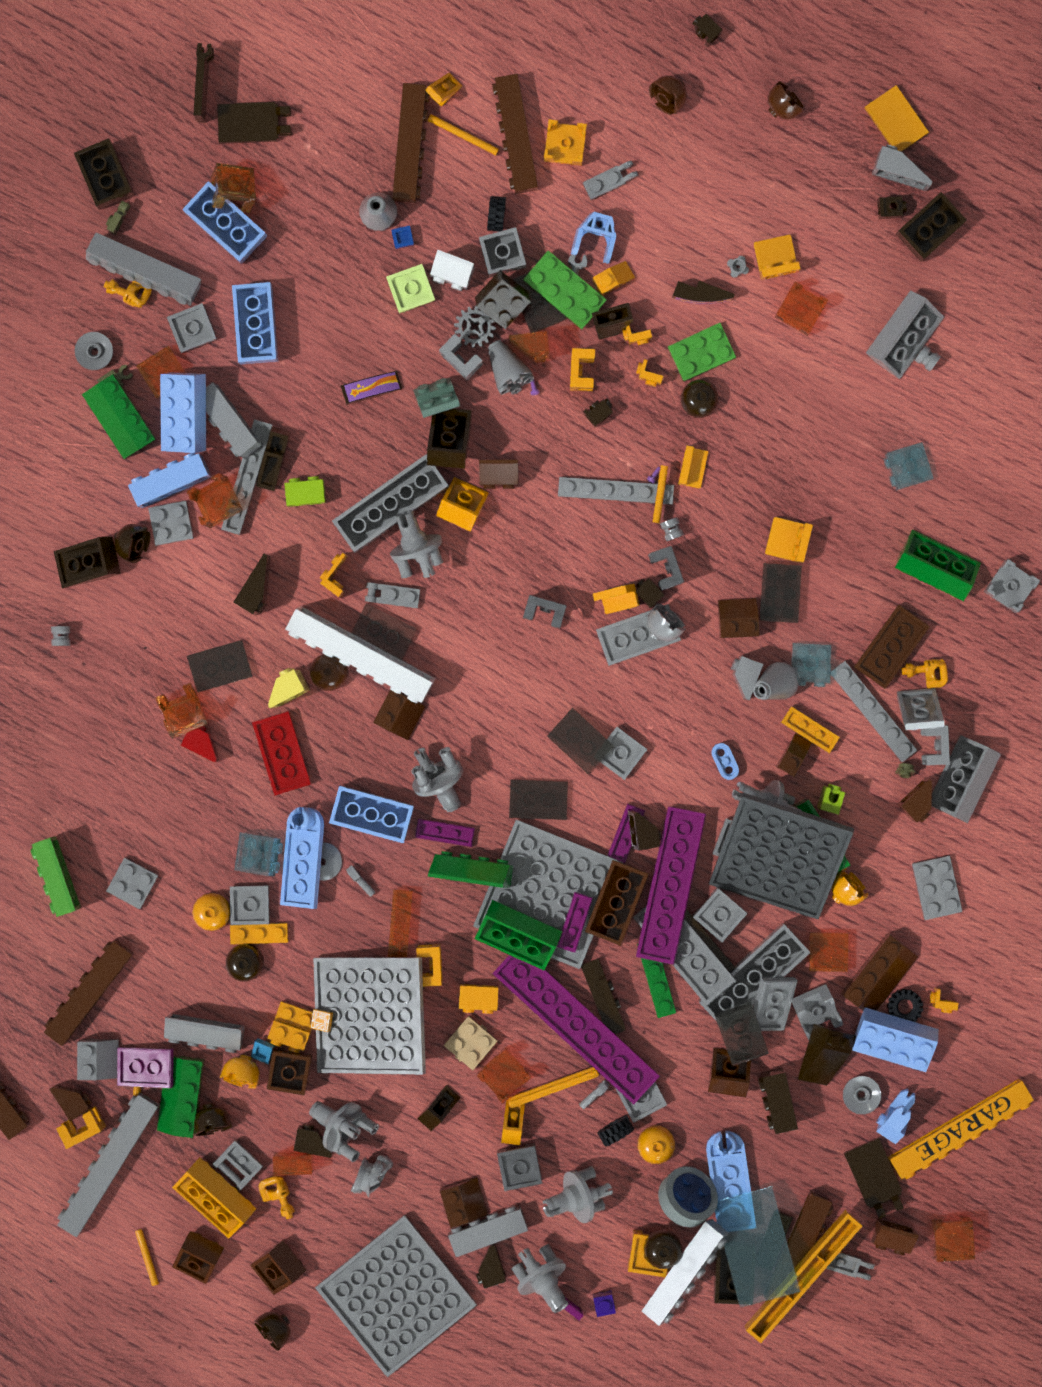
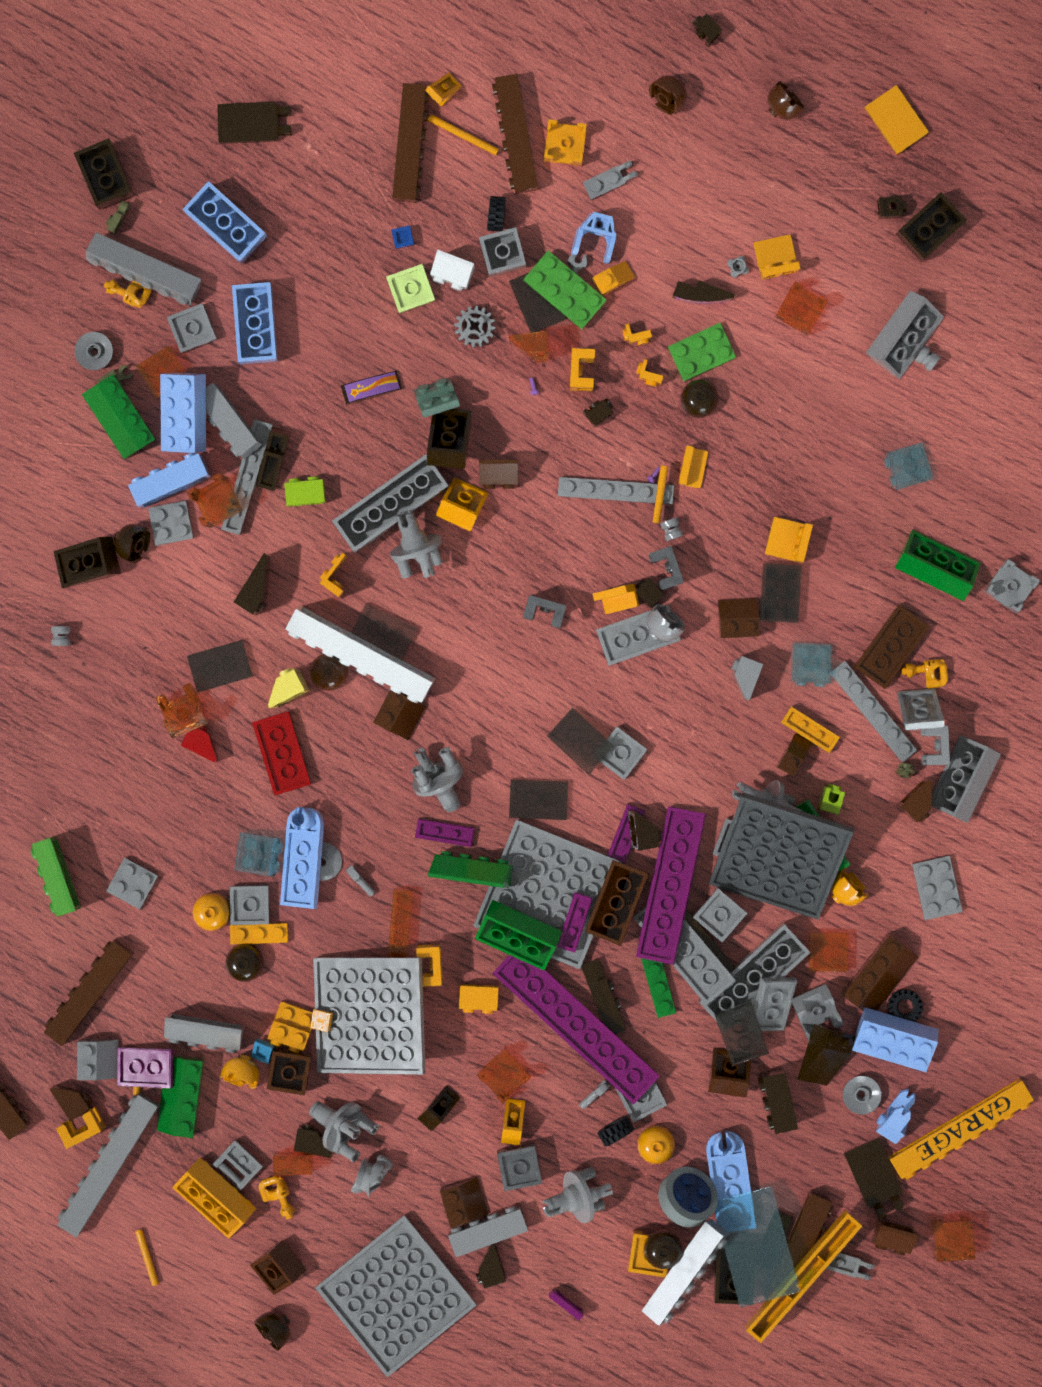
reddish brown slope [172,1231,224,1284] -> none
dark brown tile [193,43,214,123] -> none
dark brown cylinder [194,1103,232,1136] -> none
clear orange panel [211,163,256,213] -> none
light blue brick [329,785,414,843] -> none
light grey cone [359,192,397,231] -> none
light grey plate [365,582,420,608] -> none
light grey panel [439,334,483,381] -> none
tan plate [444,1016,498,1070] -> none
brick [475,270,531,329] -> none
light grey cone [488,340,535,395] -> none
light orange axle [508,1067,599,1108] -> none
light grey piece [511,1244,568,1313] -> none
dark brown slope [592,303,633,340] -> none
dark purple brick [593,1290,616,1317] -> none
light blue plate [711,743,739,780] -> none
light grey cone [753,662,799,700] -> none
light grey slope [872,145,932,191] -> none
light orange bracket [930,987,959,1013] -> none

